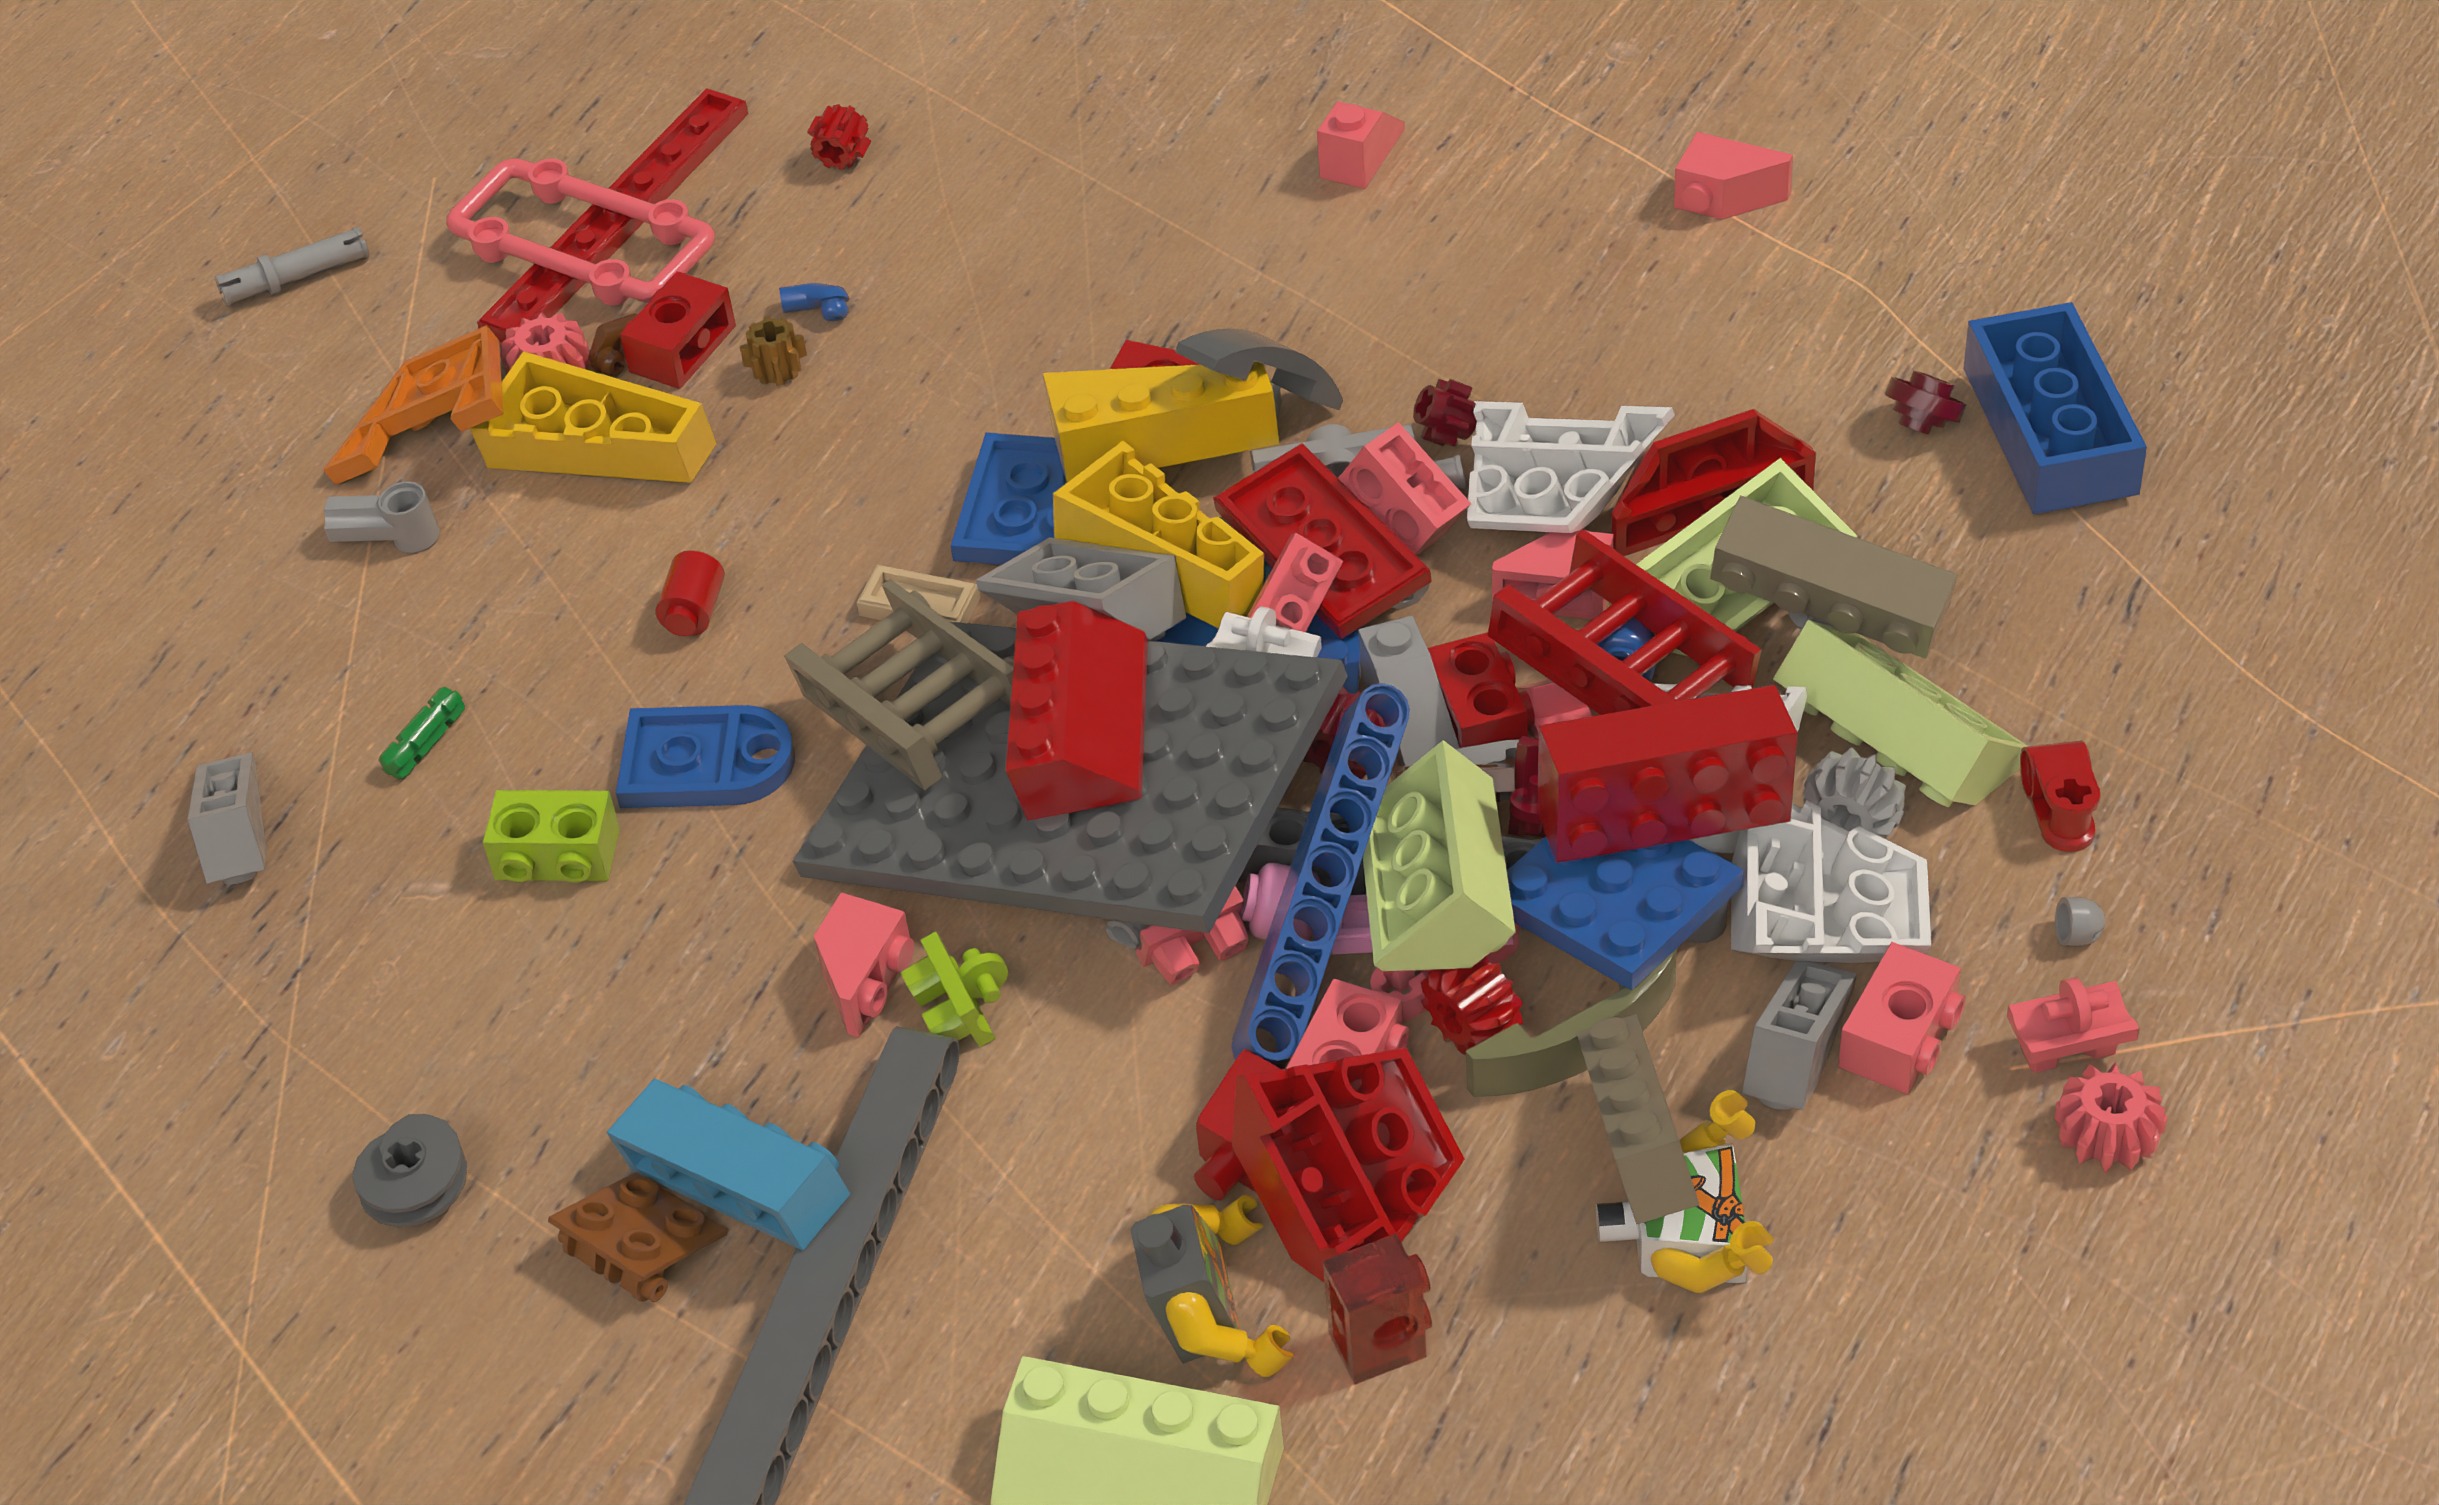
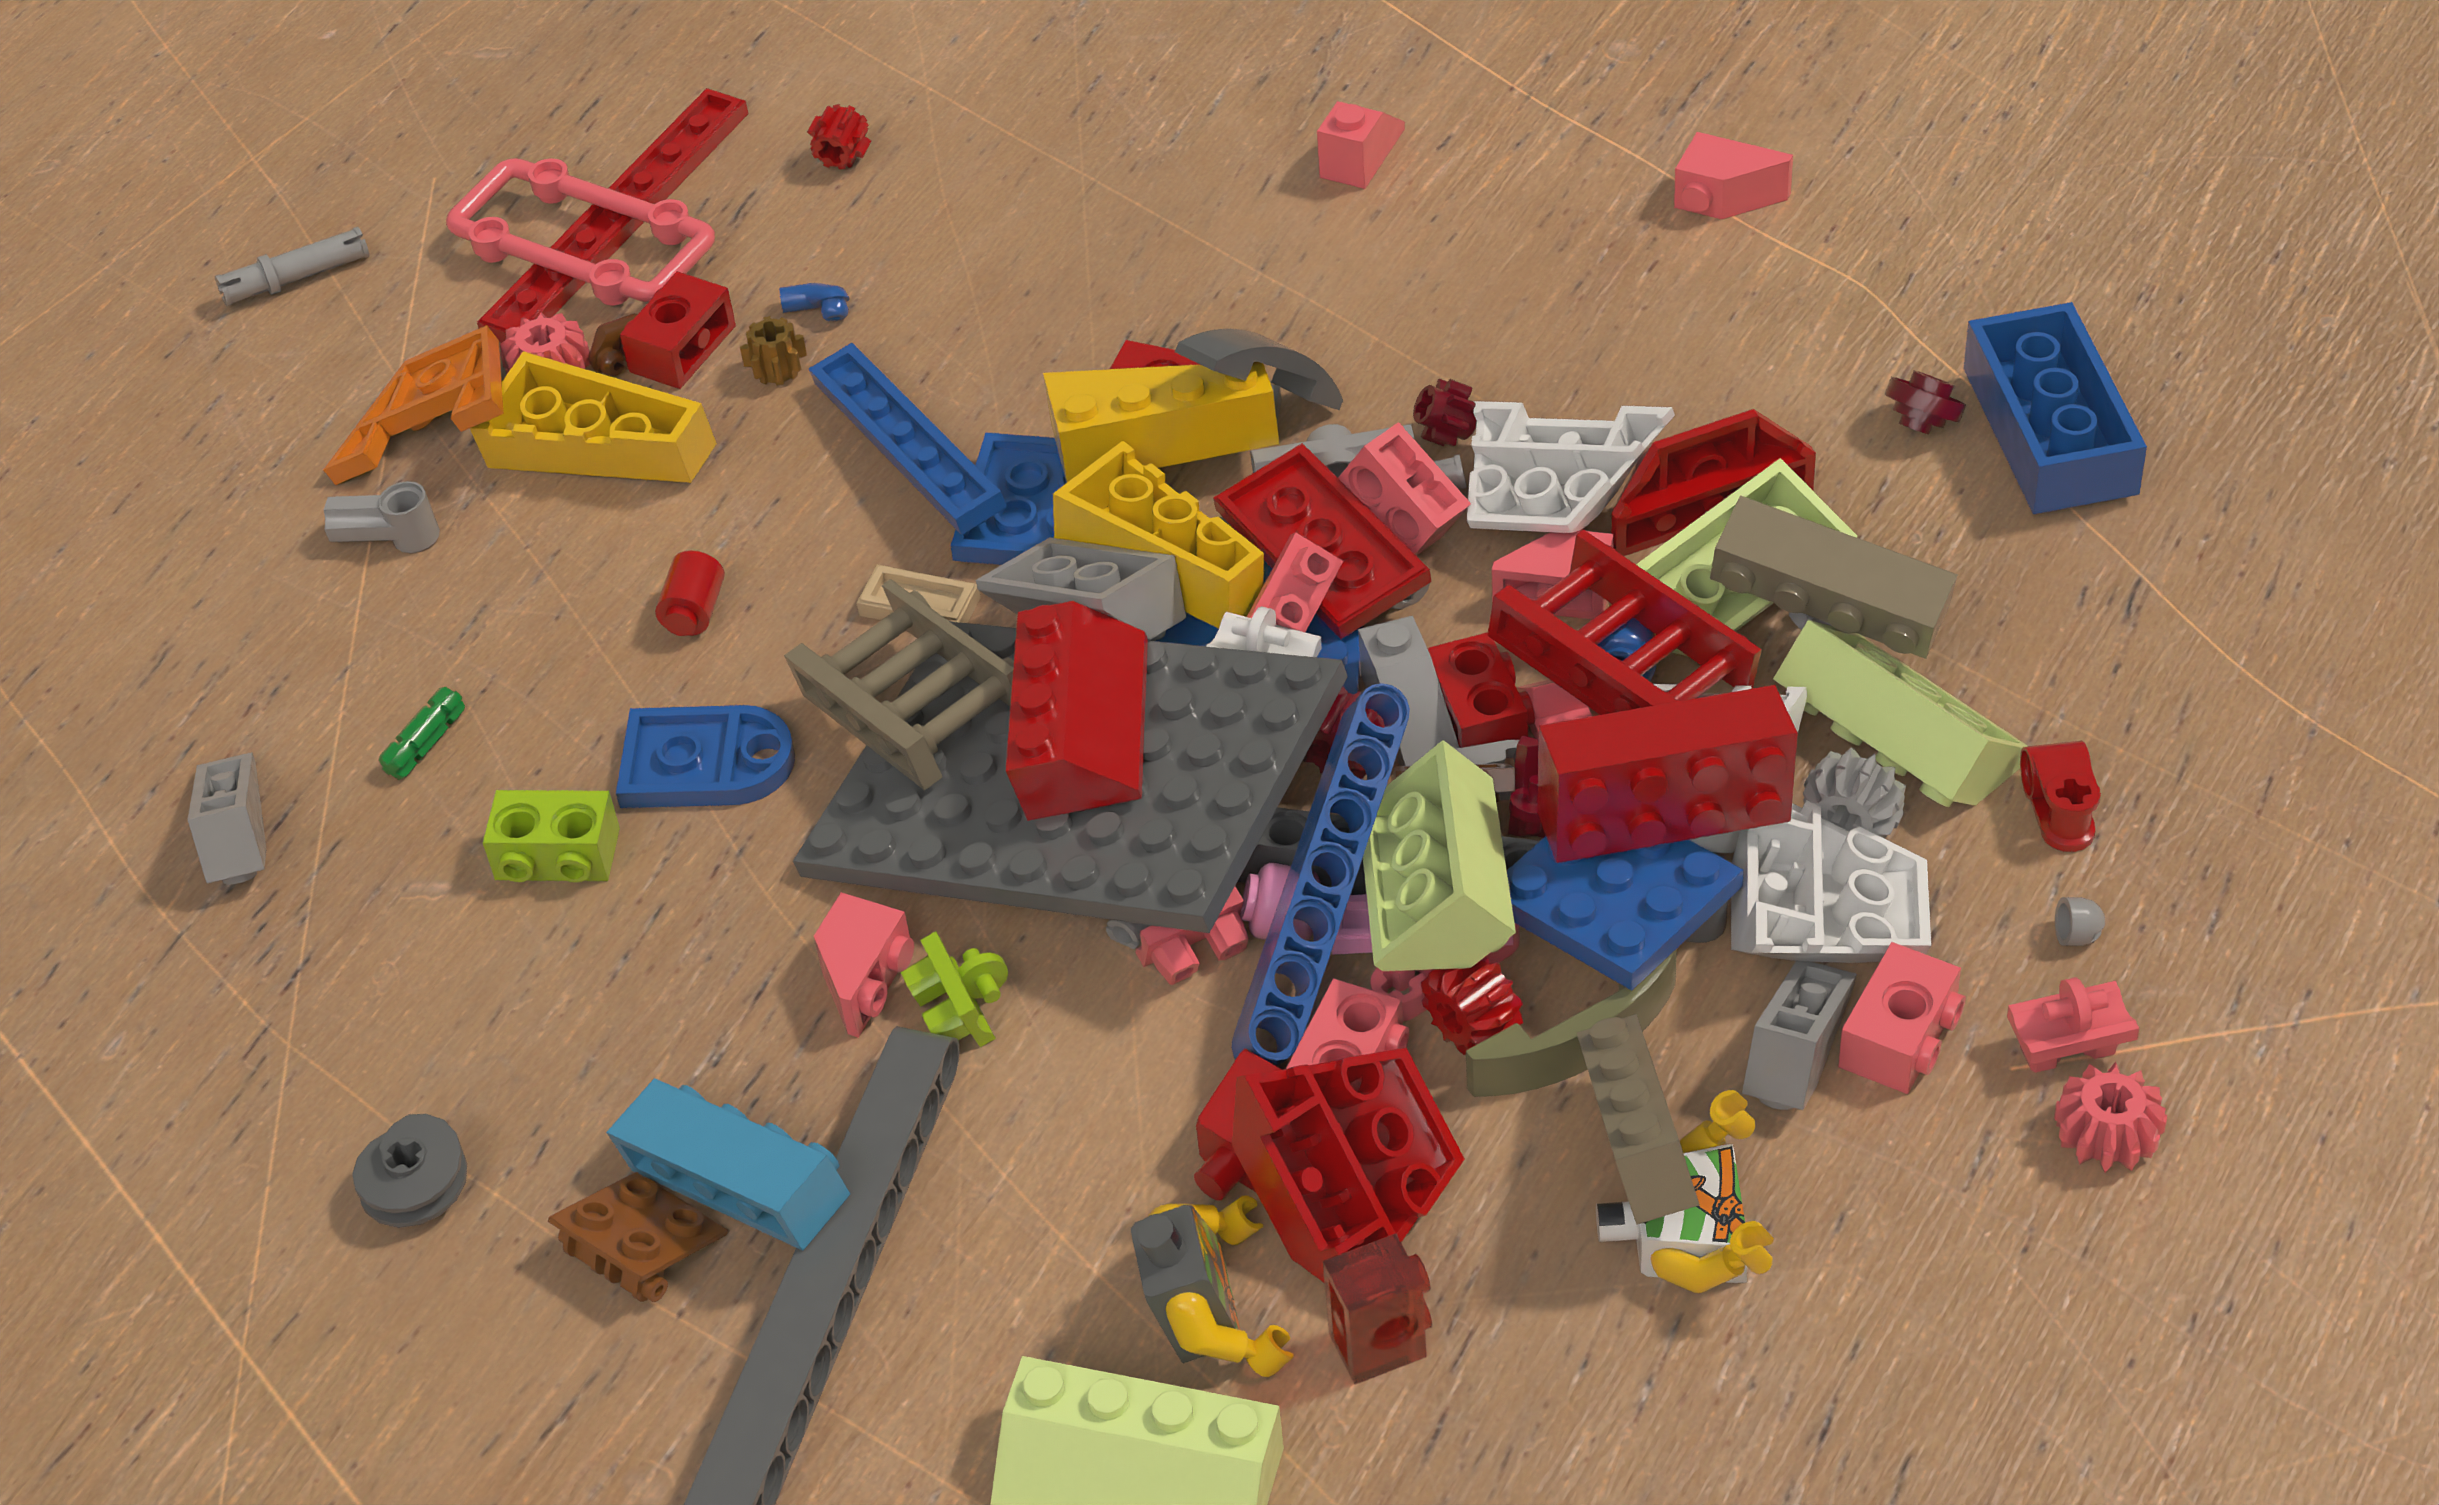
none -> blue plate [809,343,1007,535]

